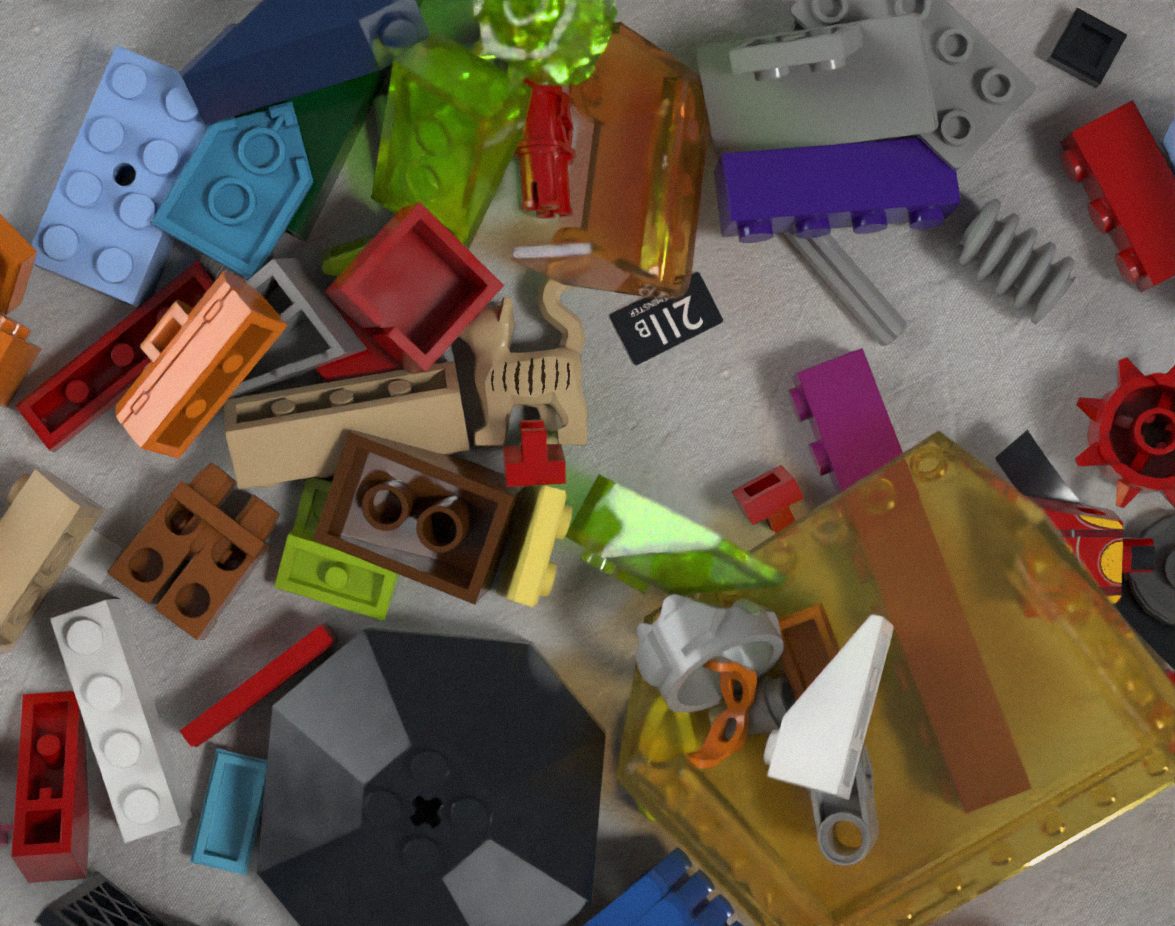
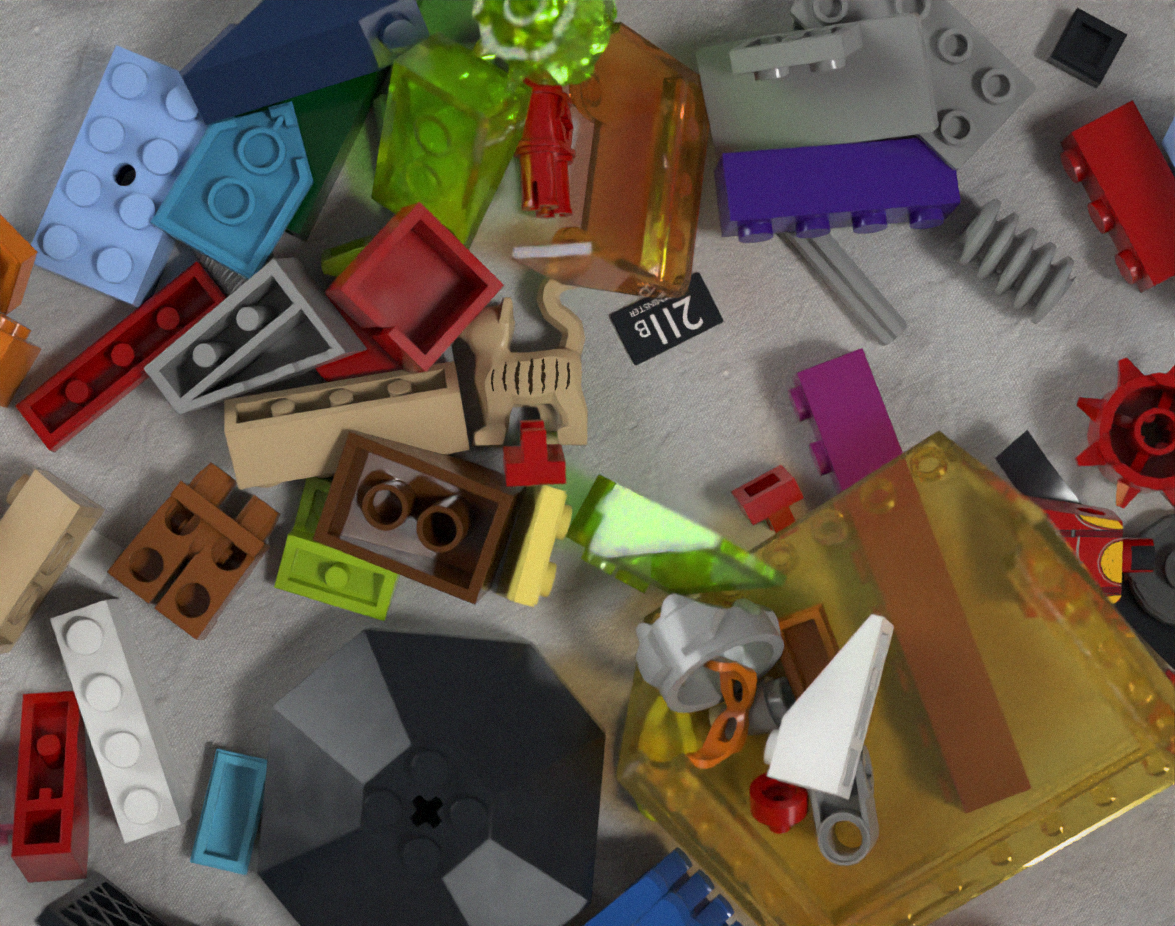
orange piece [116,270,288,459] -> none
red tile [179,622,339,748] -> none
none -> red tile [749,772,809,834]

